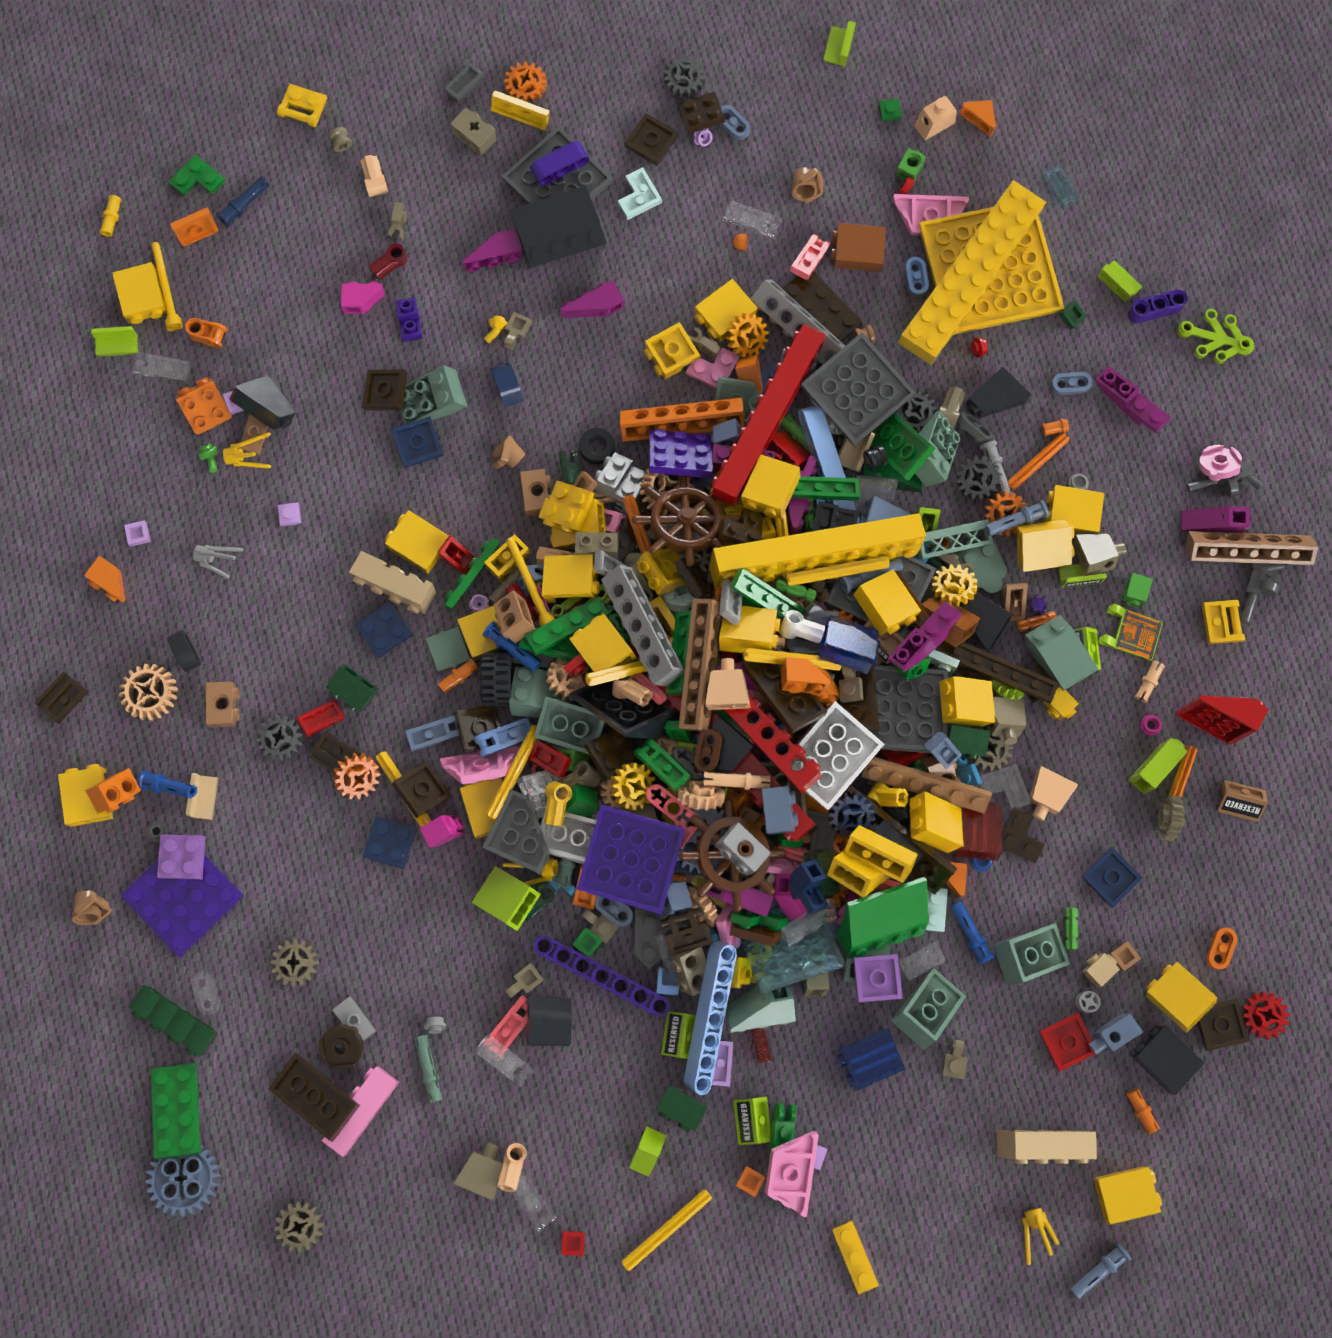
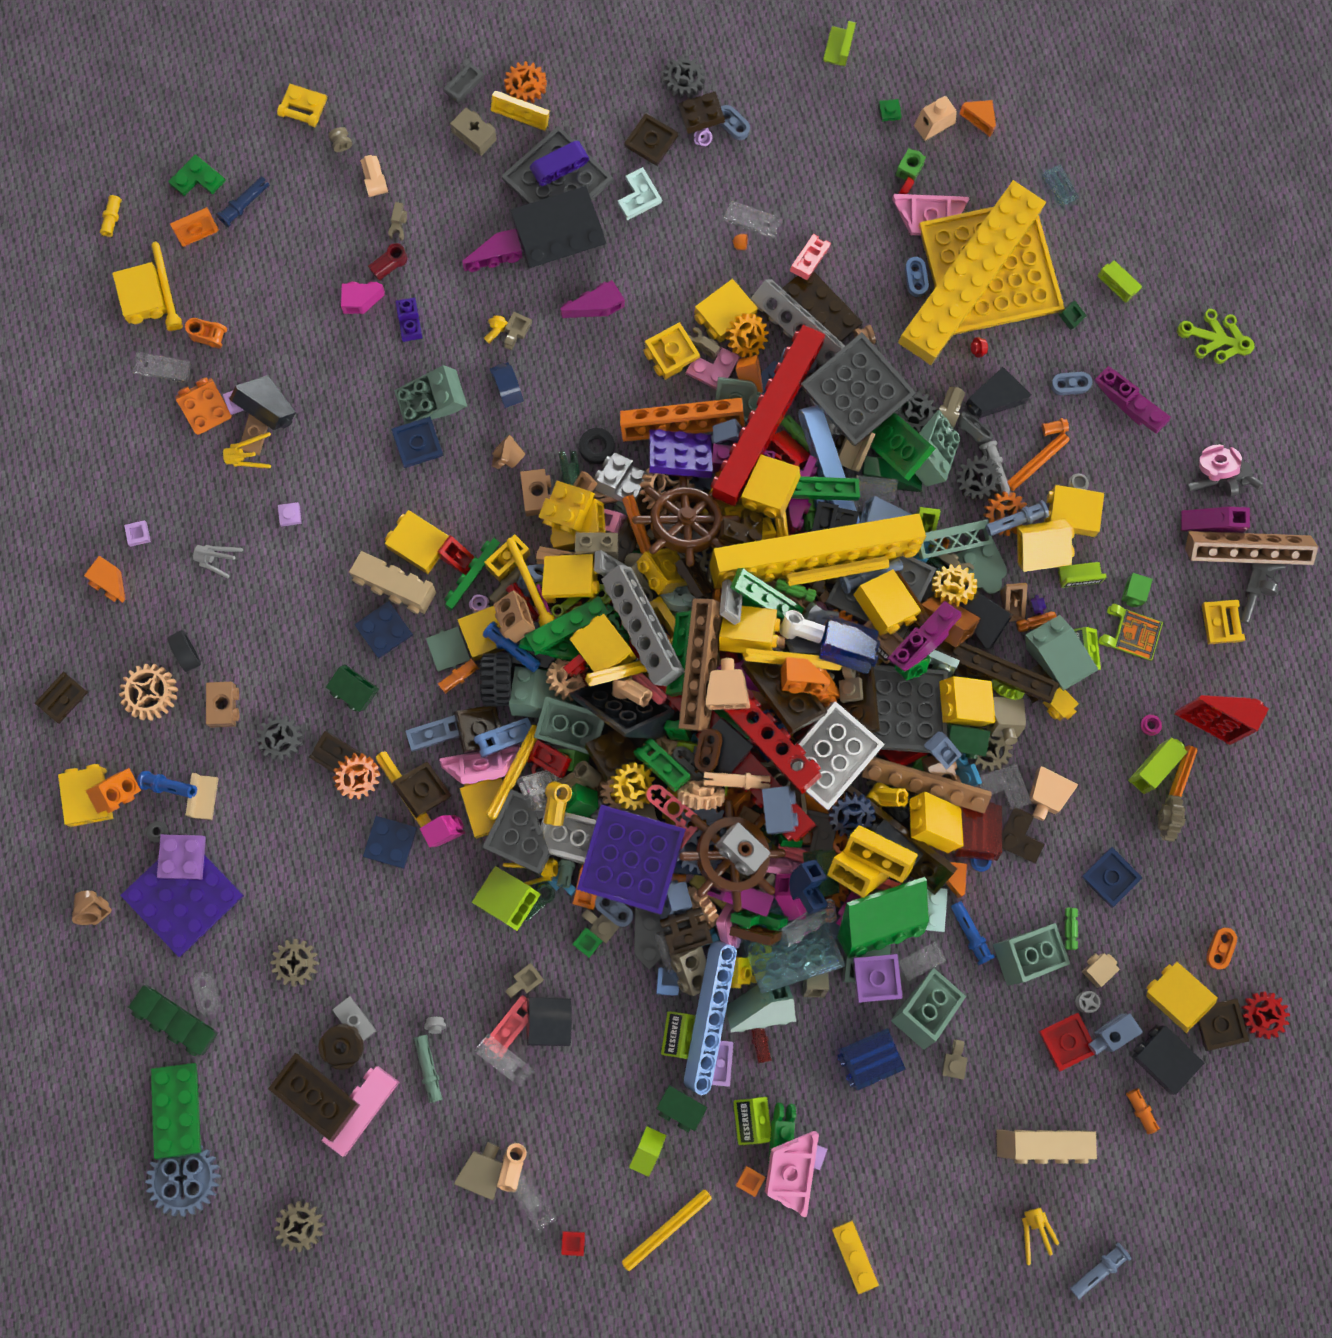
lime panel [91,326,138,357] -> none
bright green plate [197,443,218,473] -> none
red plate [297,699,345,738] -> none
dark brown plate [362,369,407,411] -> none
dark purple beam [534,936,669,1017] -> none
medium nougat piece [792,168,823,203] -> none
dark orange brick [831,223,886,272] -> none
black wheel [863,445,888,470] -> none
torso [1073,534,1126,576] -> none
yellow brick [1093,1166,1162,1224] -> none
medium nougat plate [1109,941,1141,971] -> none
dark purple beam [1128,289,1188,323] -> none
light nougat pin [1135,661,1165,703] -> none
medium nougat panel [1218,780,1268,822] -> none

